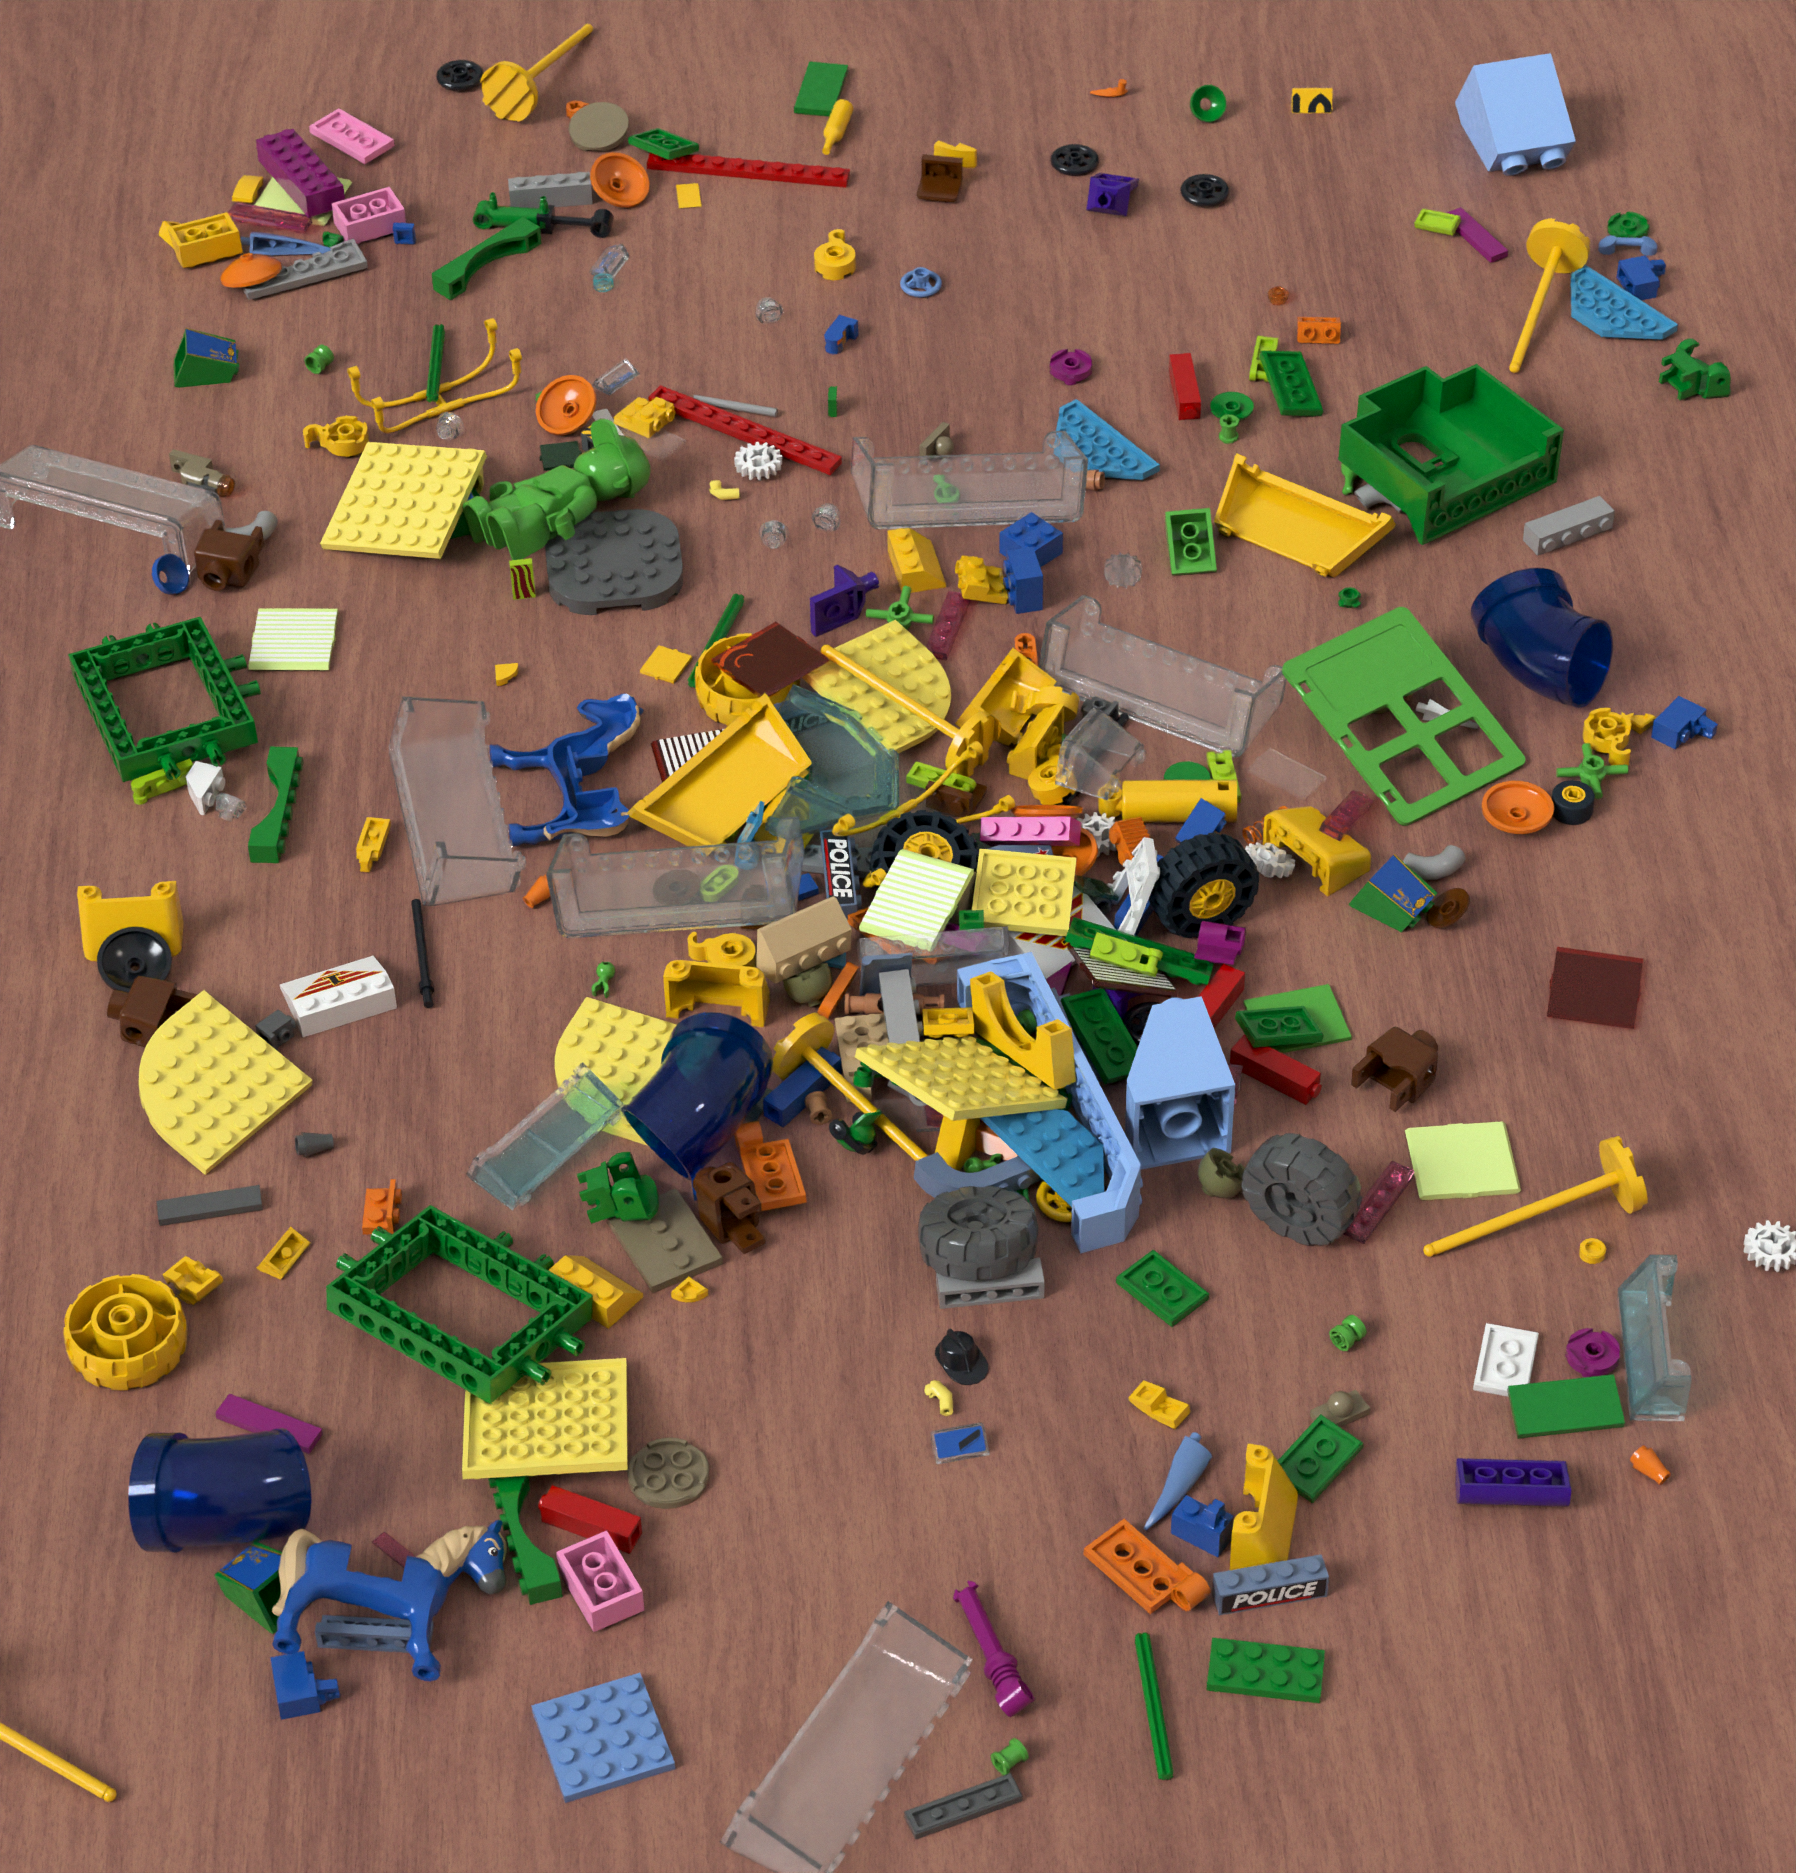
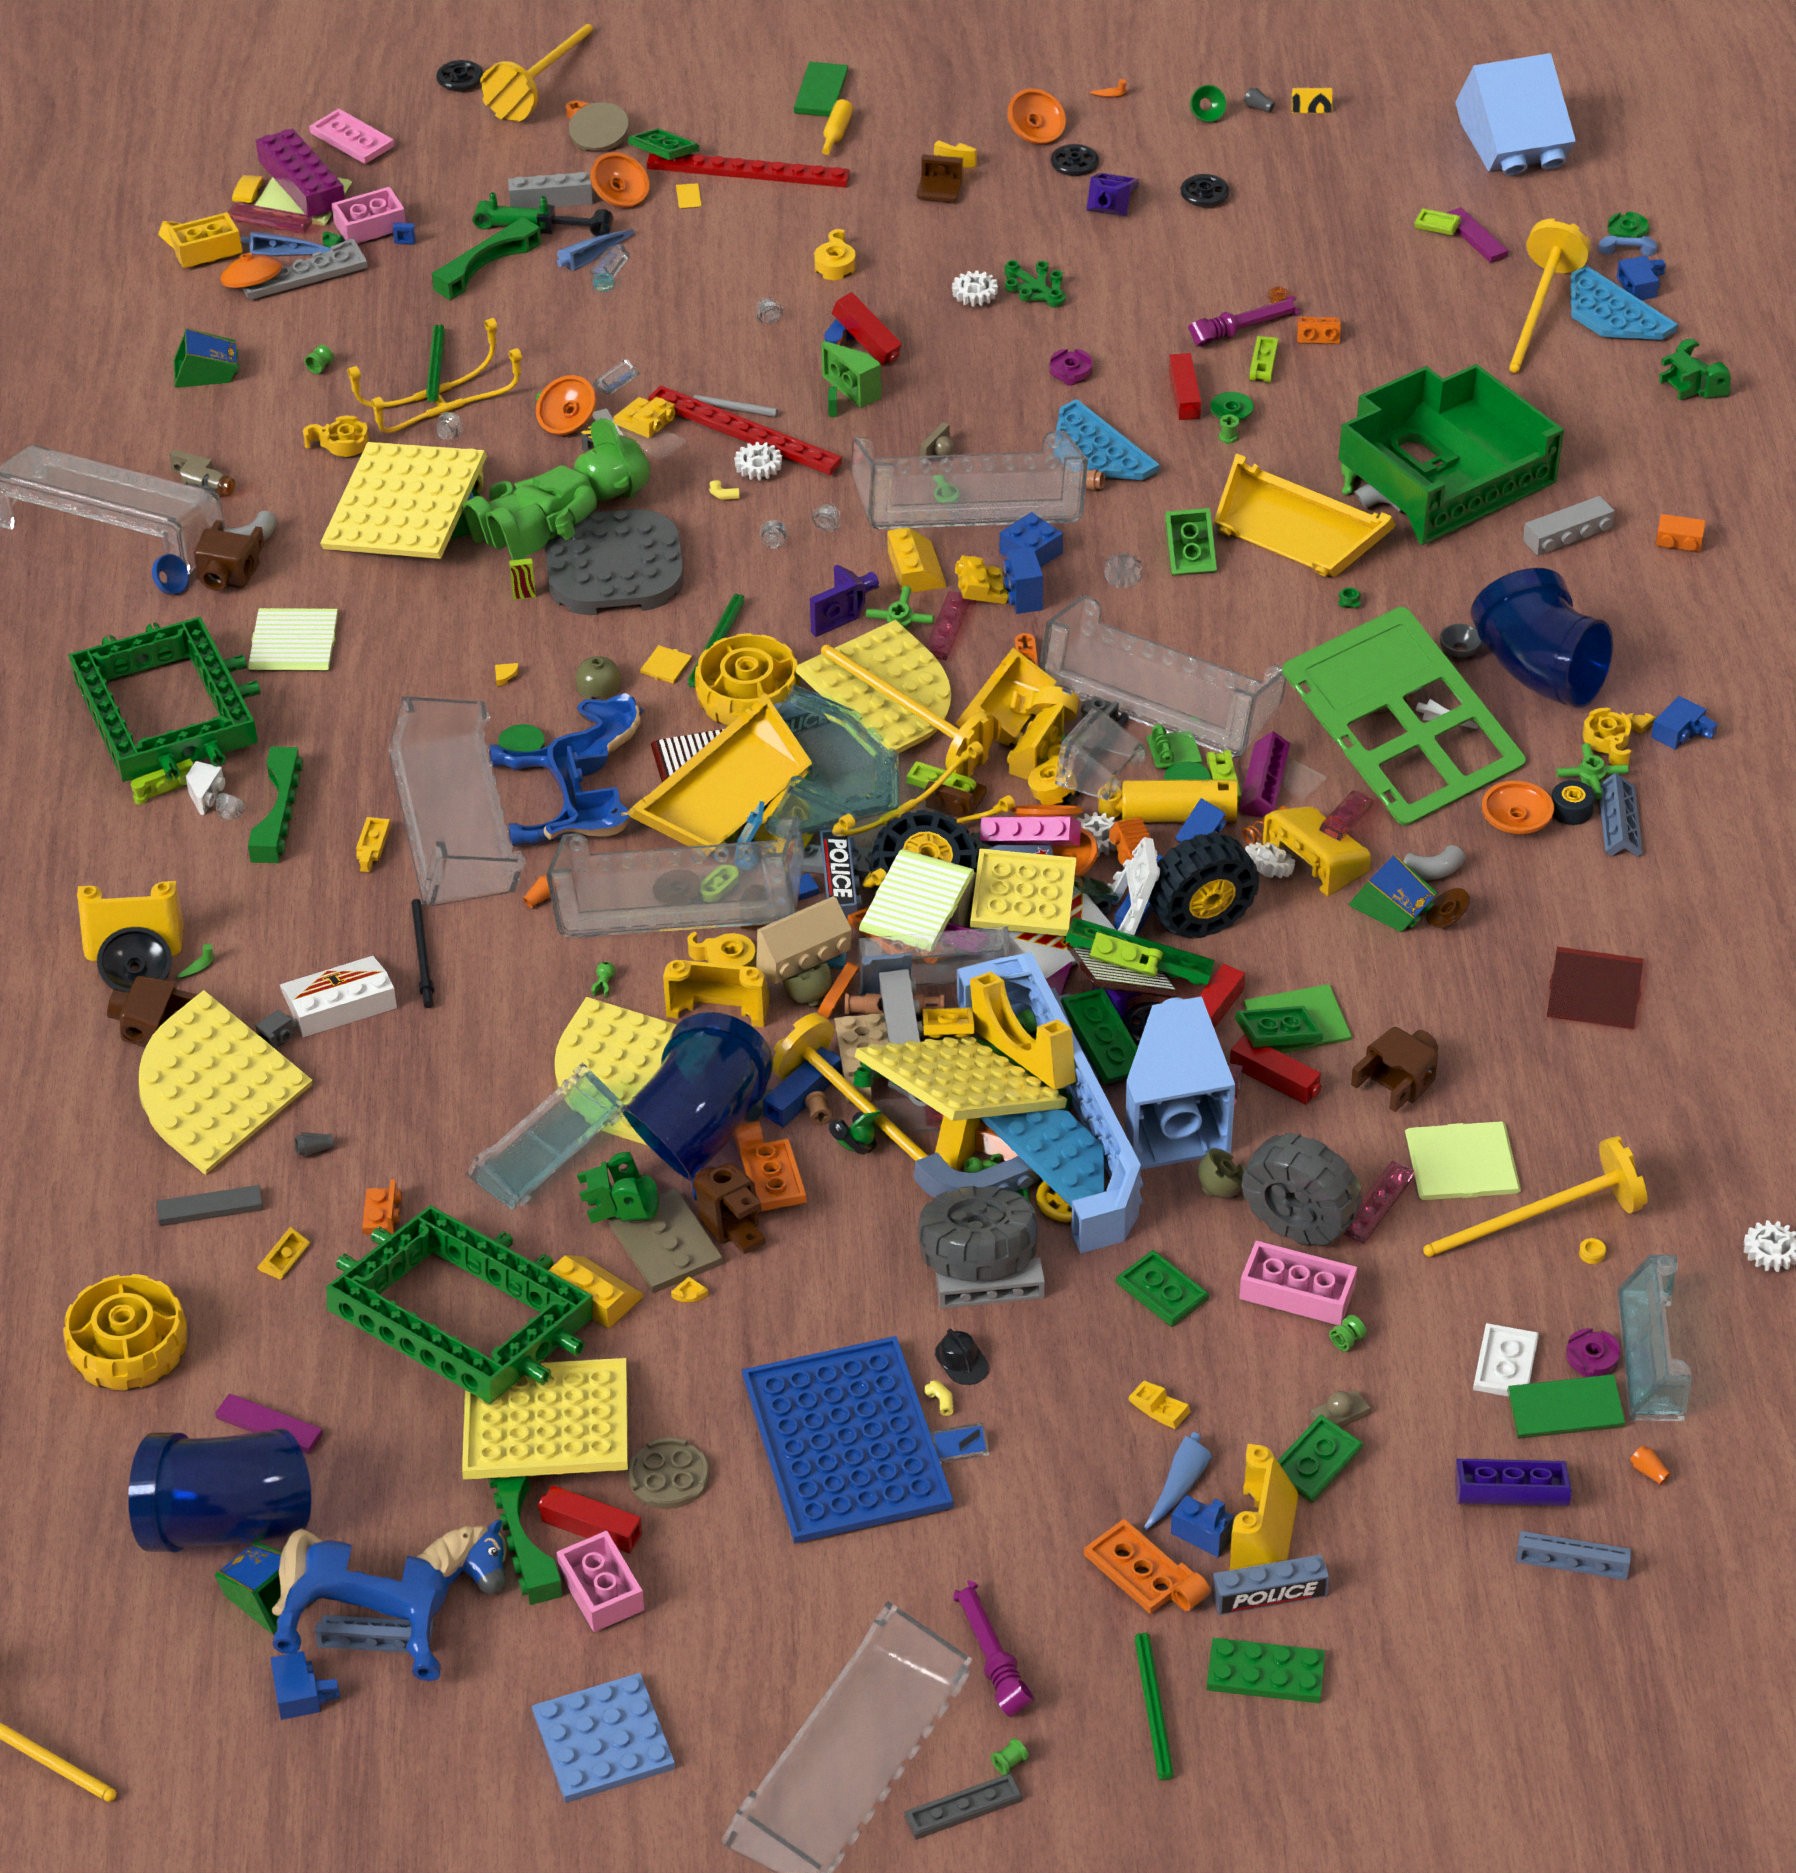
yellow cylinder [162,1256,224,1305] -> none
clear pink window [372,1532,416,1568] -> none
clear green piece [539,441,582,471] -> none
clear red piece [710,622,829,698] -> none
medium blue piece [900,267,942,297] -> none
green plate [959,910,984,933] -> none
magenta piece [1195,920,1246,965] -> none
green tile [1259,351,1324,416] -> none
none -> bright green bar [175,944,215,978]
none -> green tile [498,724,545,752]
none -> medium blue piece [557,229,635,271]
none -> olive cylinder [575,656,621,700]
none -> blue plate [742,1336,954,1544]
none -> bright green slope [821,341,882,408]
none -> red brick [831,292,902,366]
none -> white gear [952,270,998,306]
none -> green plant [1004,260,1066,308]
none -> orange dish [1007,88,1066,144]
none -> bright green hinge [1146,724,1202,769]
none -> magenta piece [1188,295,1301,347]
none -> magenta brick [1239,731,1290,817]
none -> bright pink brick [1239,1241,1357,1325]
none -> dark grey cone [1244,88,1275,113]
none -> dark grey piece [1440,624,1482,659]
none -> sand blue fence [1516,1531,1631,1580]
none -> sand blue fence [1599,773,1643,857]
none -> orange brick [1656,514,1706,552]

